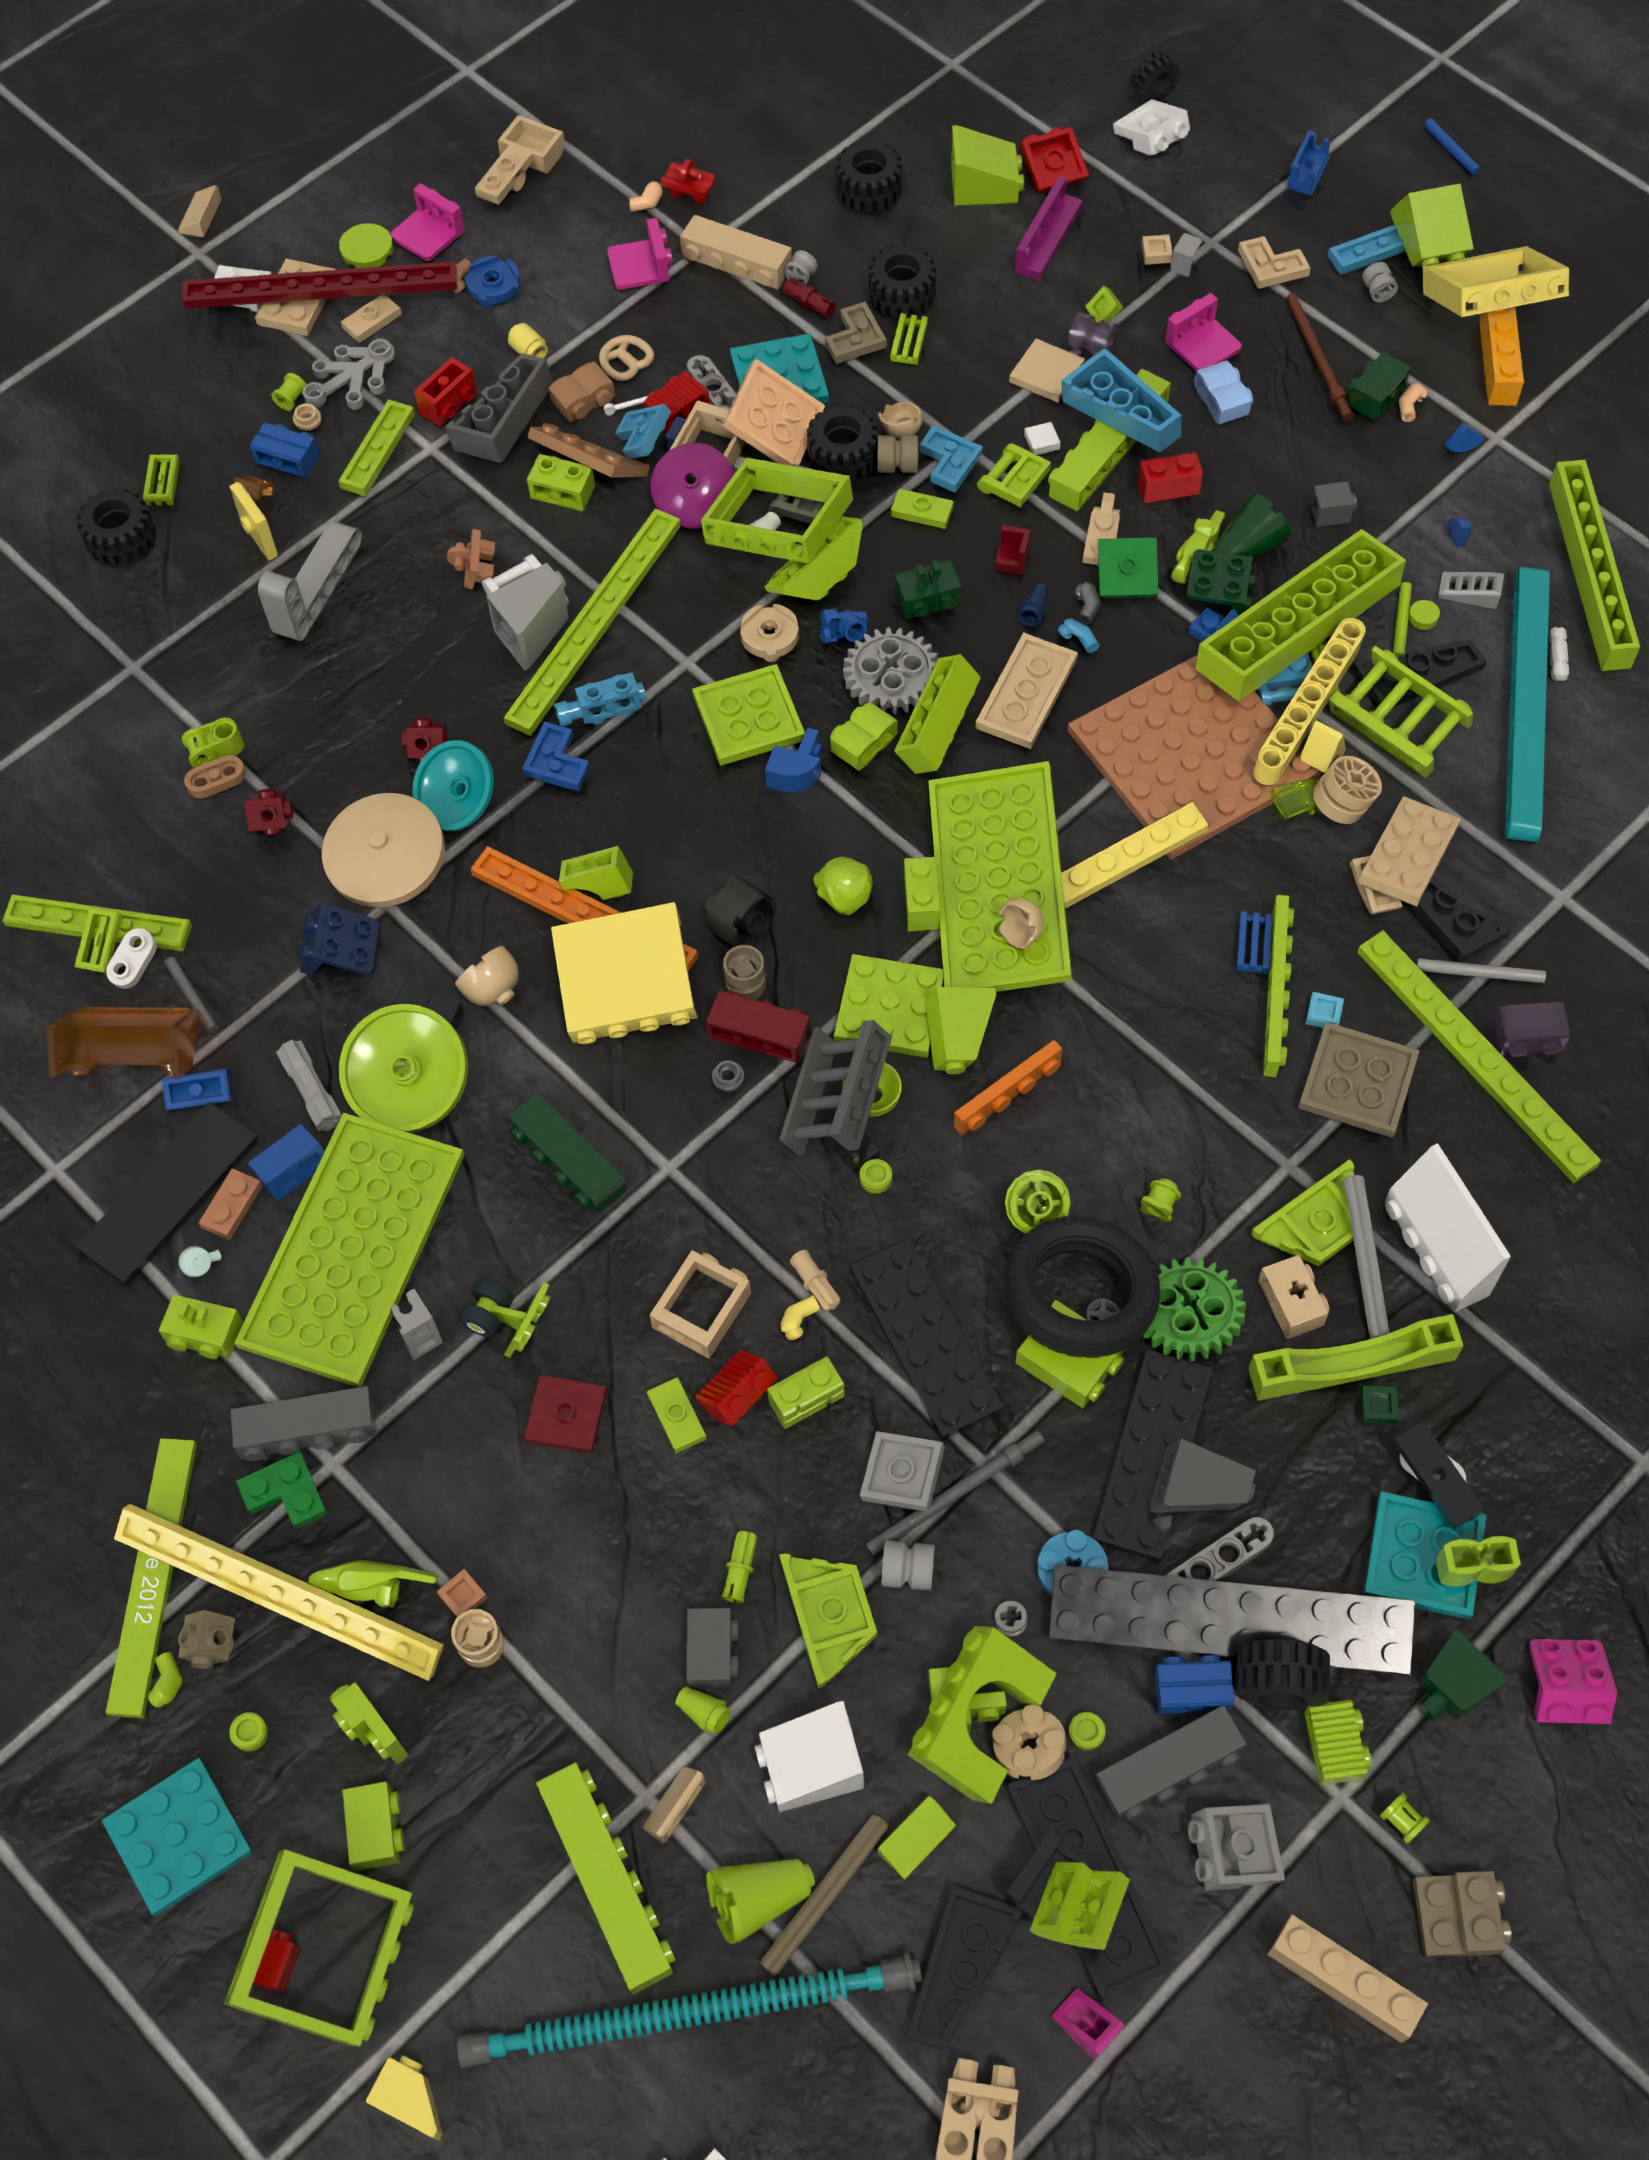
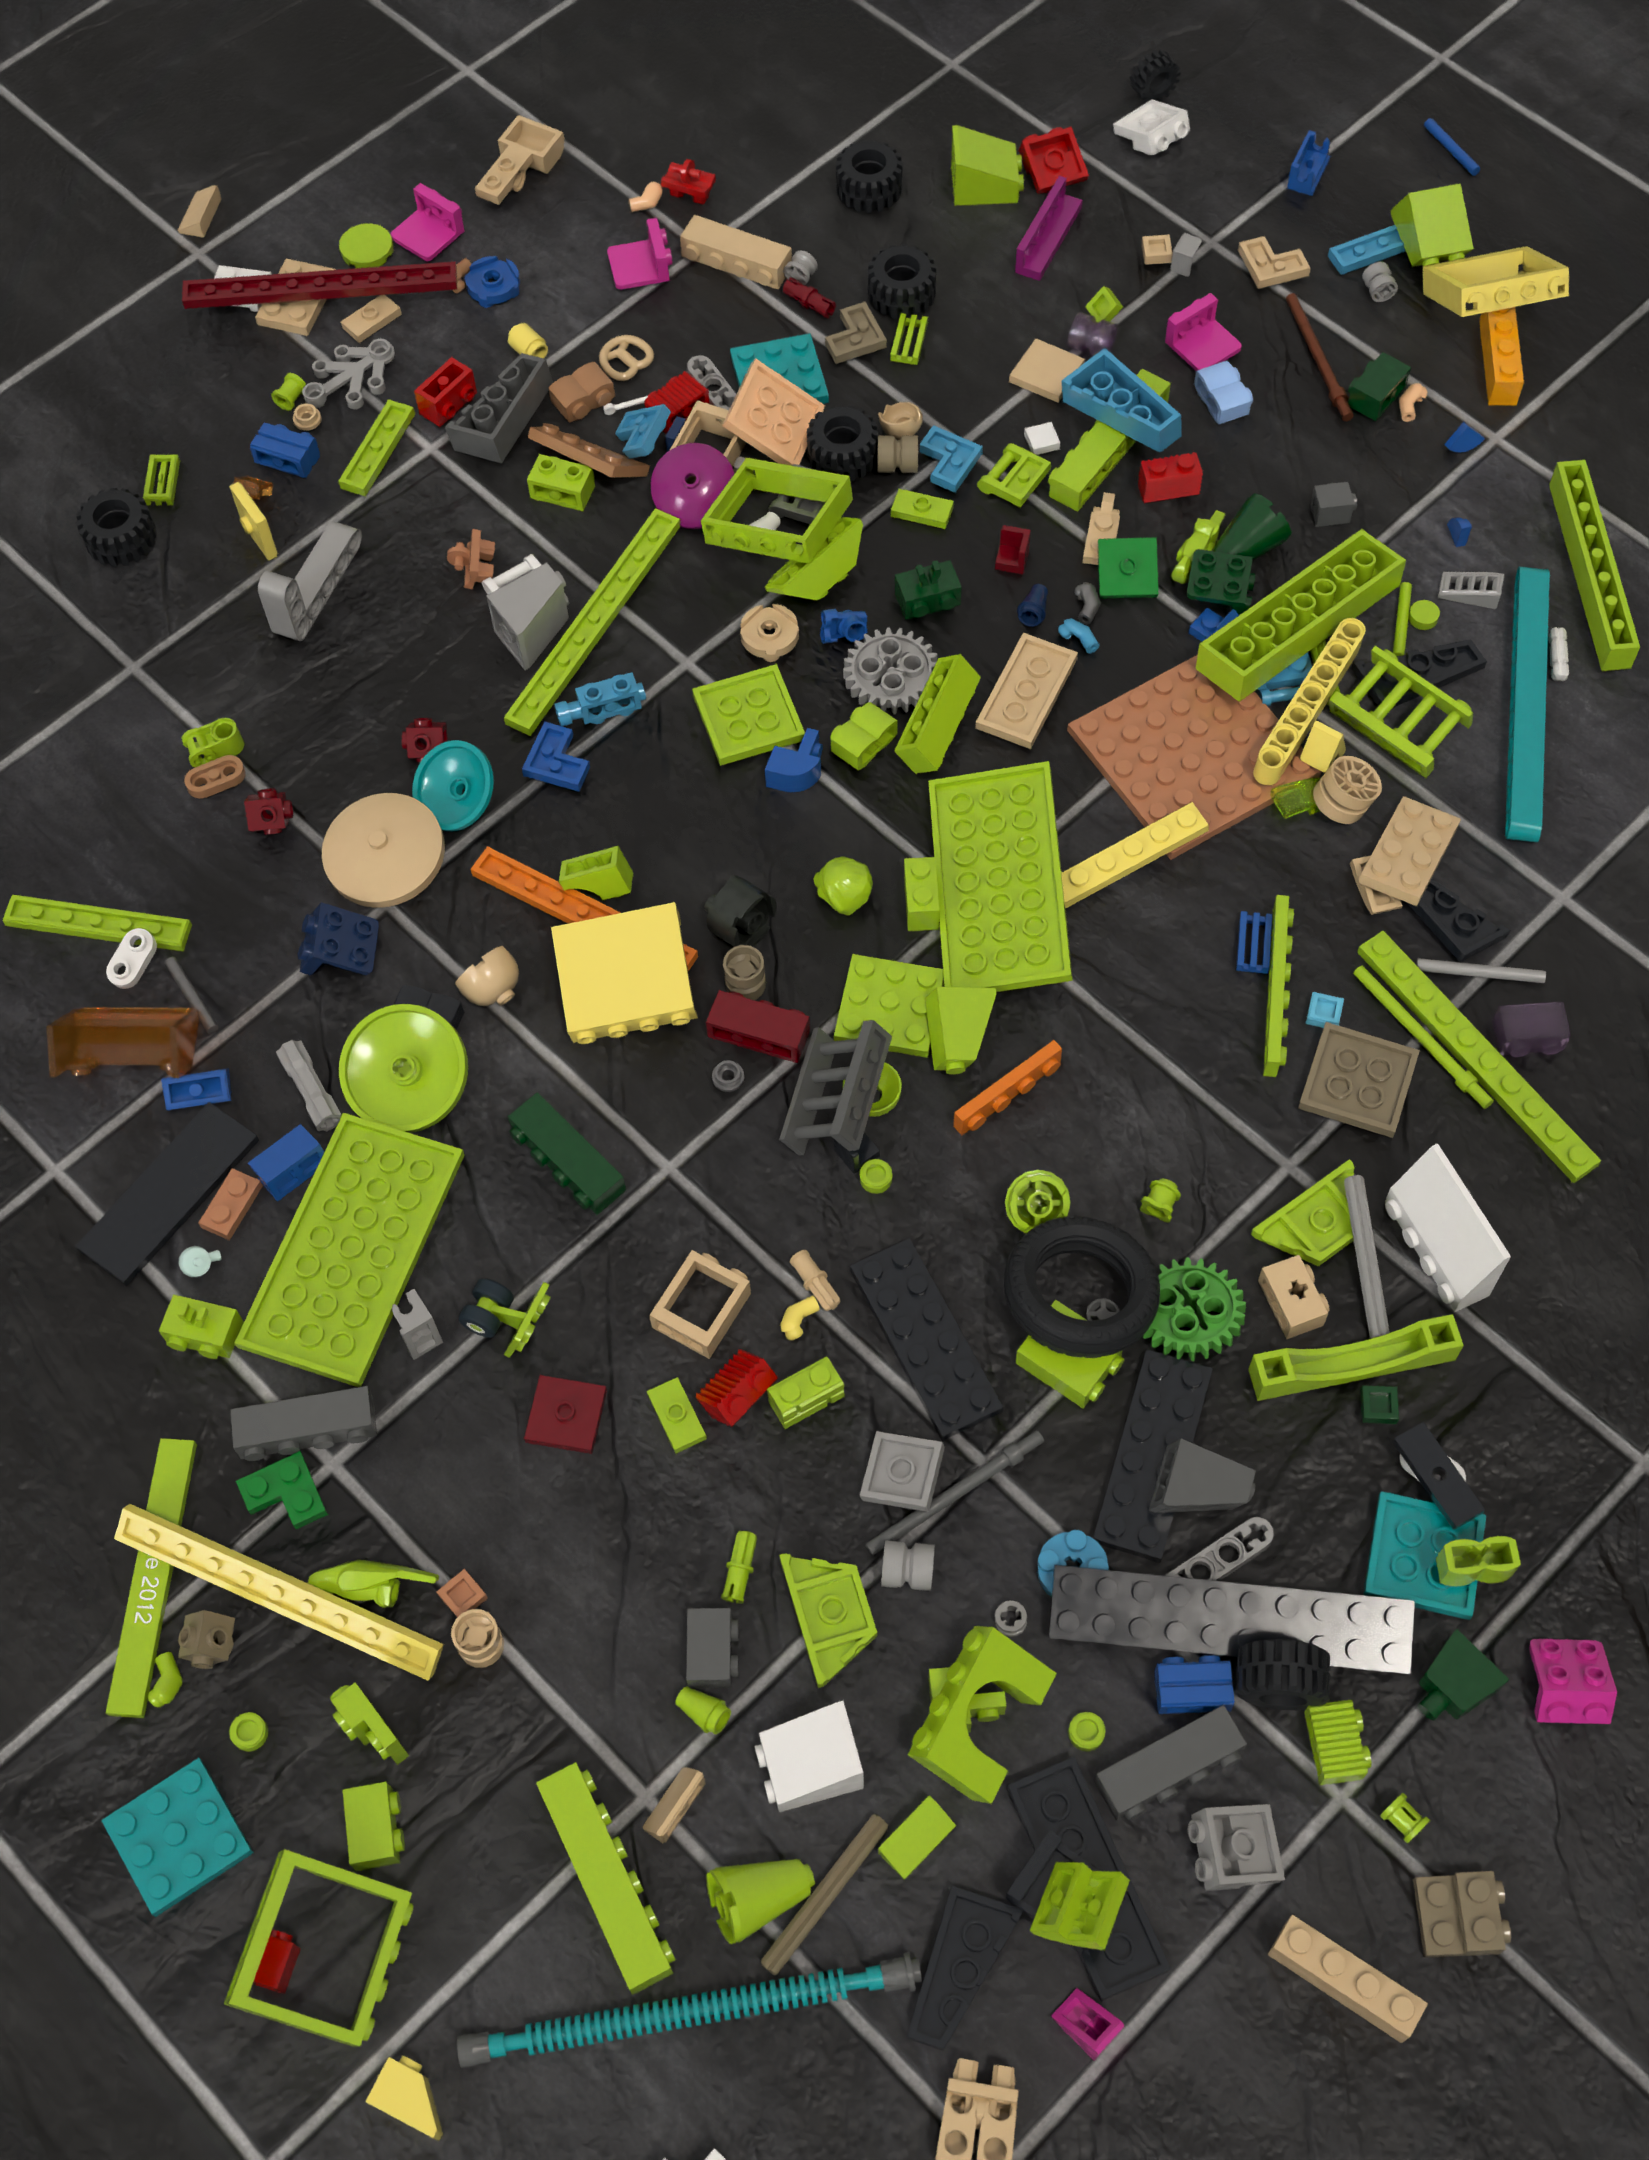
lime tile [75,907,123,974] -> none
tan plate [992,1705,1066,1780] -> none
tan hair [999,898,1044,949] -> none
none -> lime bar [1353,965,1494,1109]

